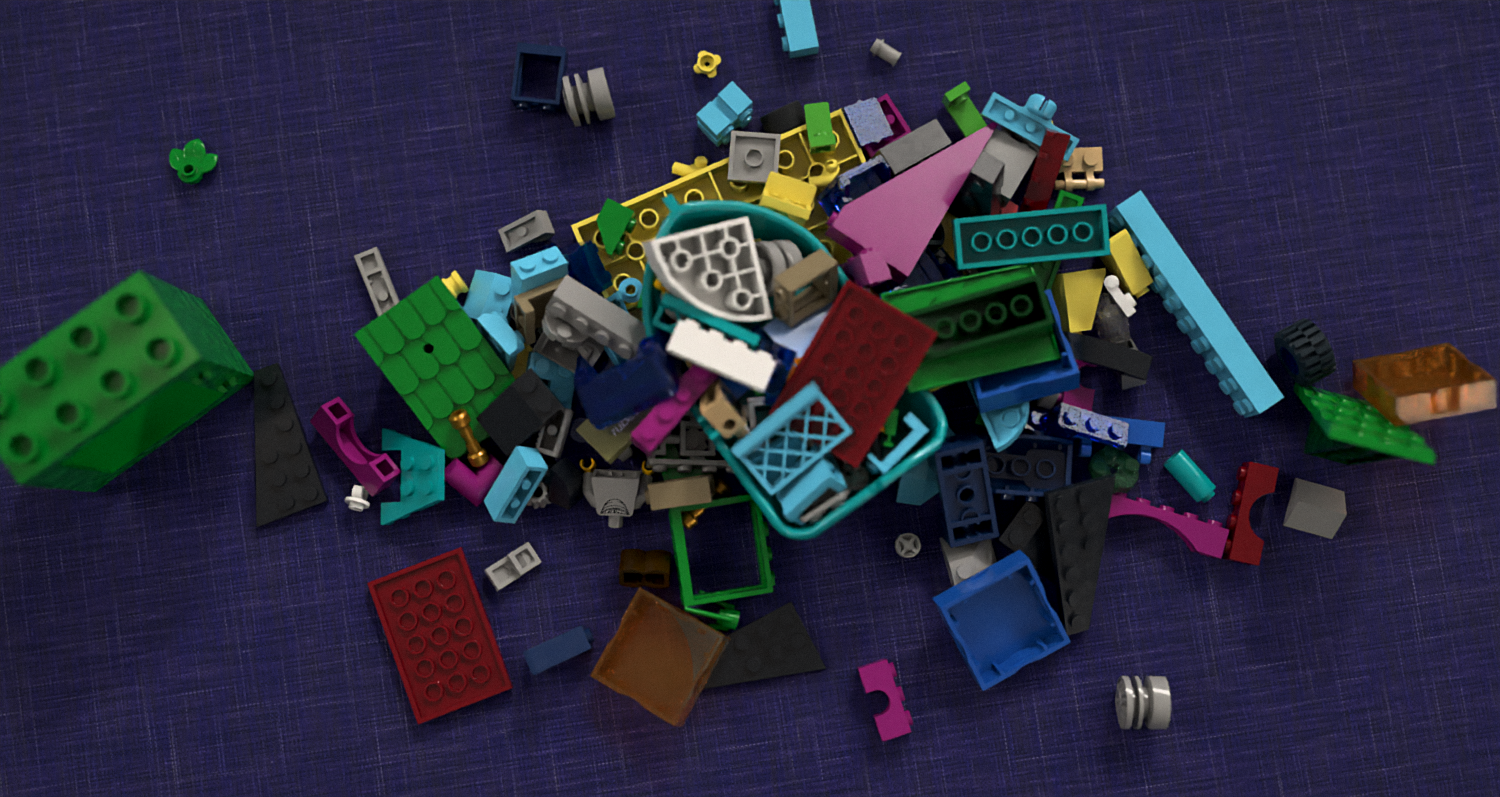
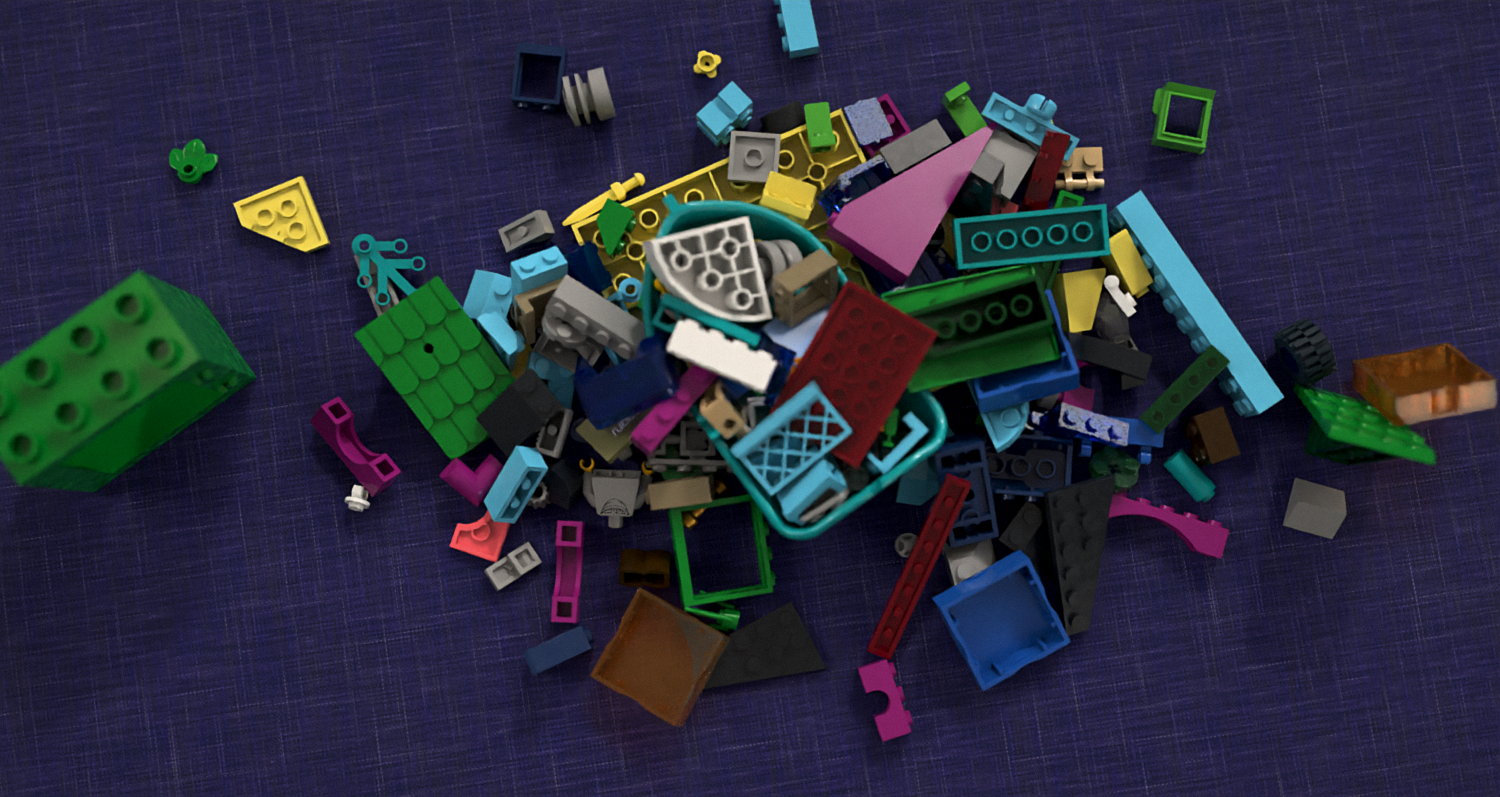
black wing [254,363,329,527] -> none
dark red plate [367,547,514,724] -> none
teal wing [381,428,445,525] -> none
light yellow wheel [441,270,469,299] -> none
pearl gold piece [448,409,490,467] -> none
light yellow arm [672,156,708,177] -> none
light yellow arm [808,159,840,189] -> none
magenta arch [839,248,892,292] -> none
light grey pin [870,38,902,66] -> none
light grey wheel [1115,676,1171,729] -> none
dark red arch [1223,461,1279,566] -> none
none -> light yellow plate [233,176,330,254]
none -> teal plant [352,234,425,306]
none -> coral tile [449,510,511,563]
none -> magenta arch [551,520,585,623]
none -> light yellow sword [562,173,645,226]
none -> dark red plate [867,473,971,660]
none -> dark green plate [1140,344,1230,434]
none -> bright green piece [1151,82,1216,154]
none -> dark brown brick [1181,406,1240,466]

